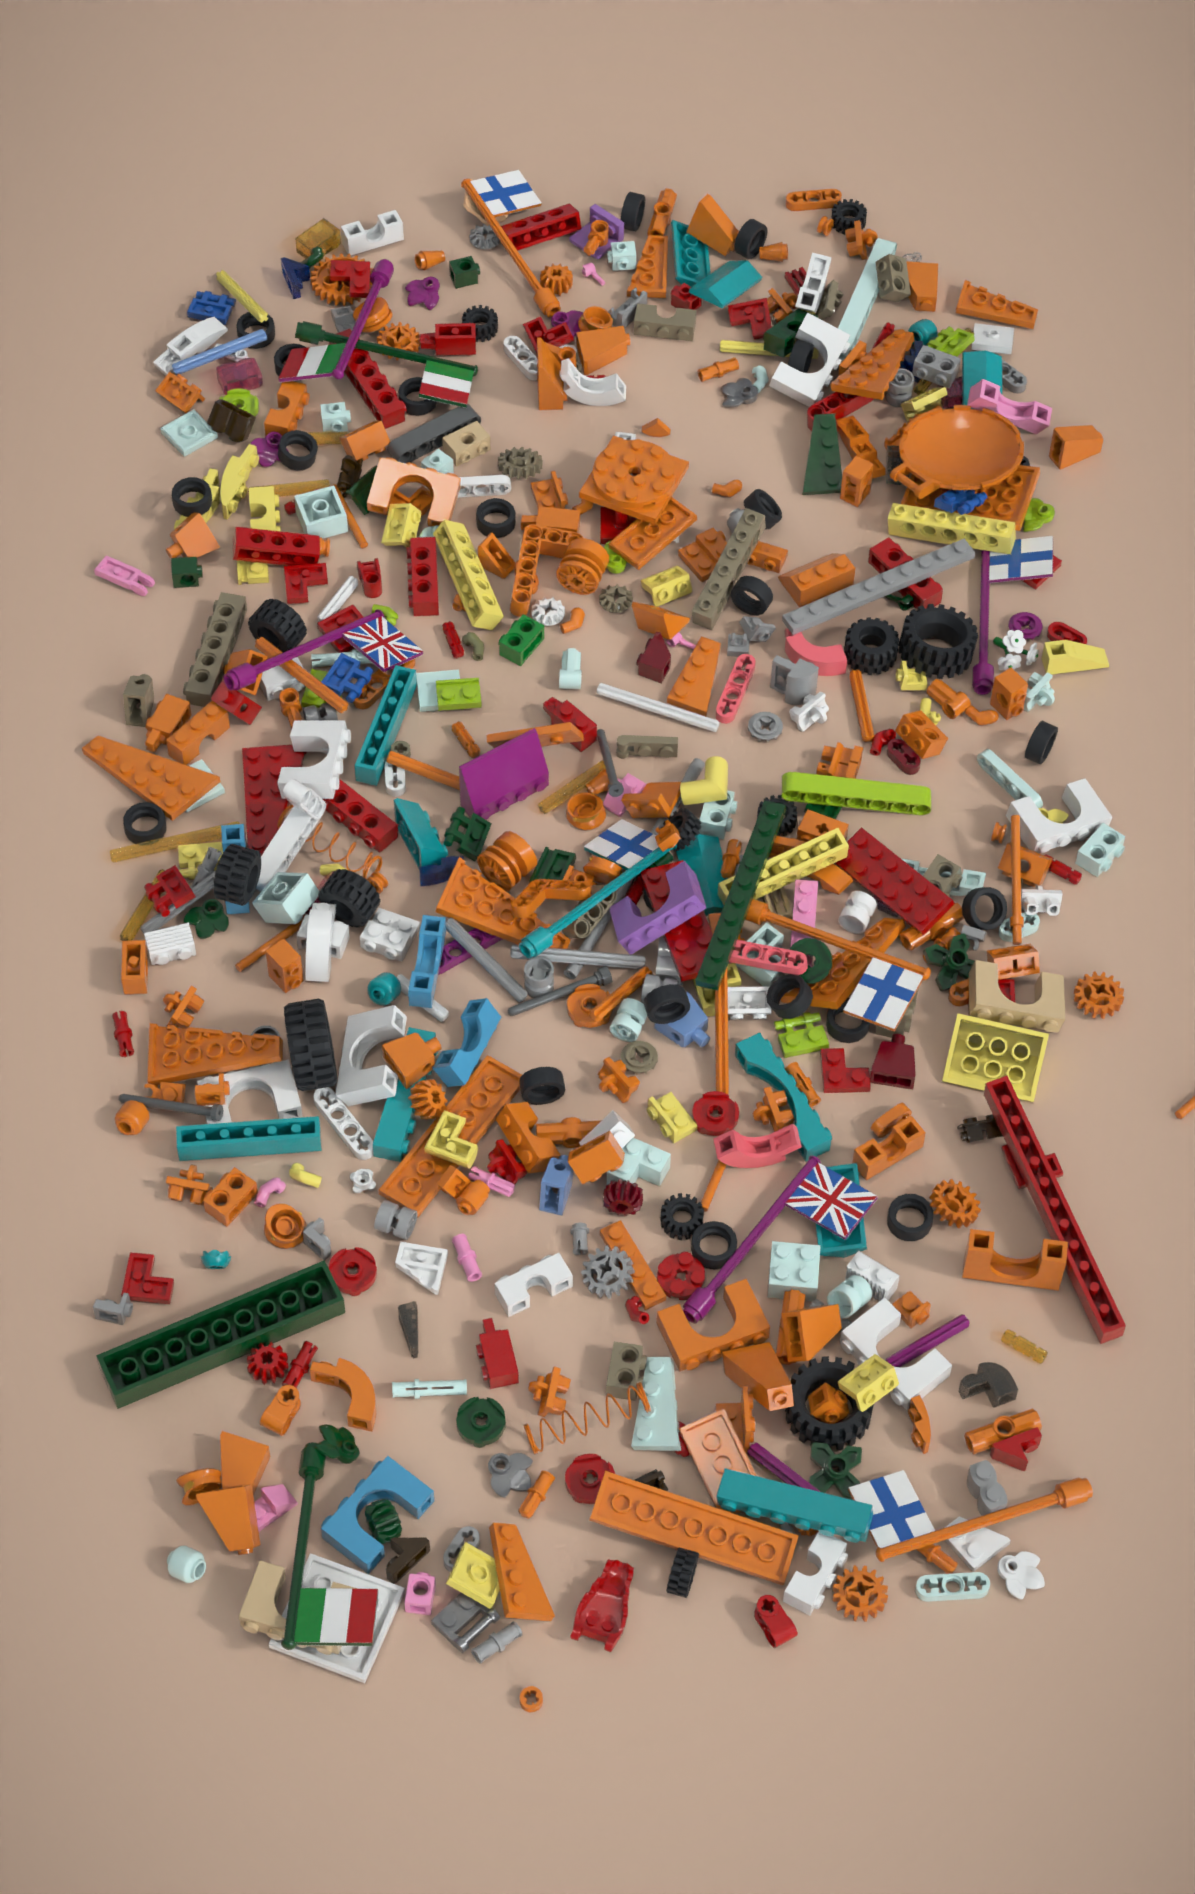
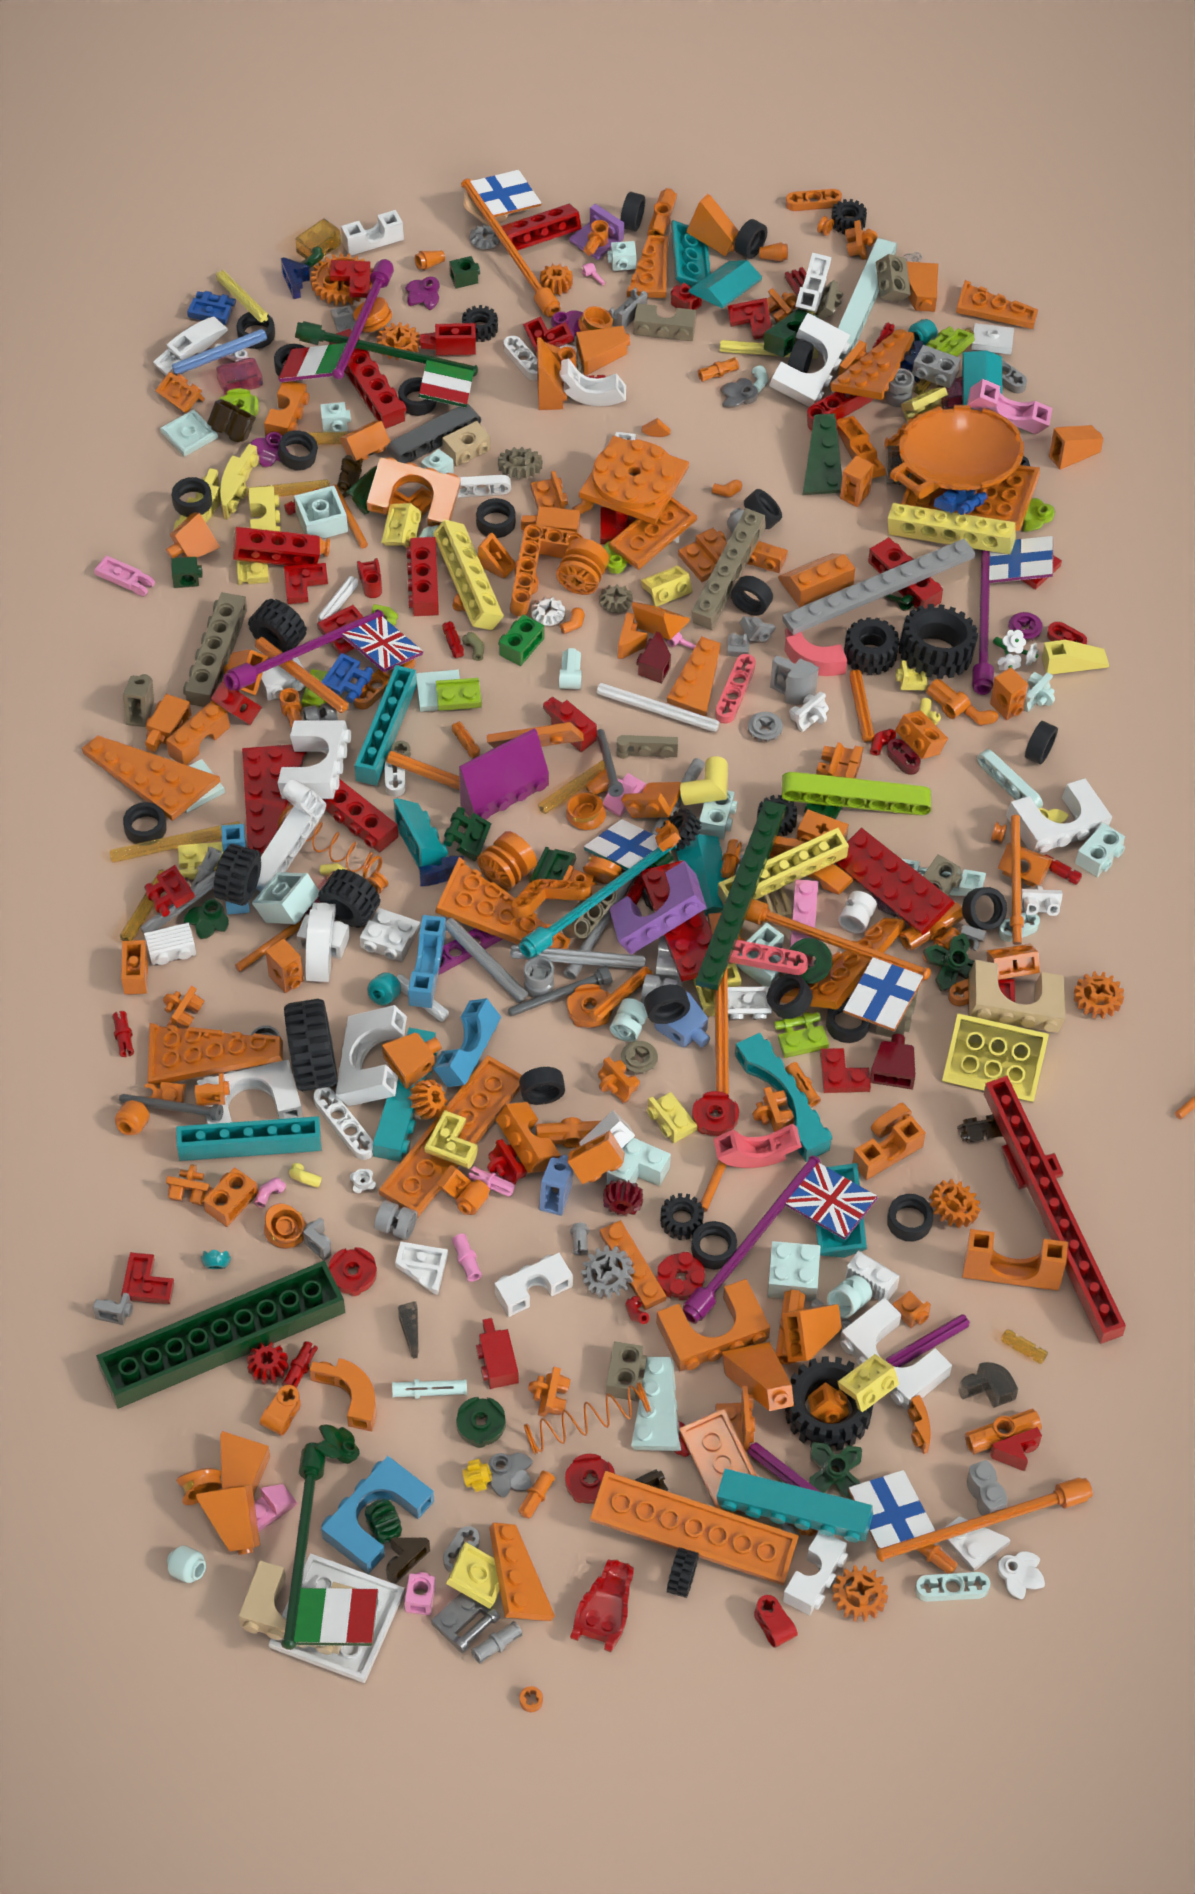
light aqua pin [311,650,372,668] -> none
none -> yellow gear [462,1459,492,1492]
none -> orange slope [618,613,647,659]

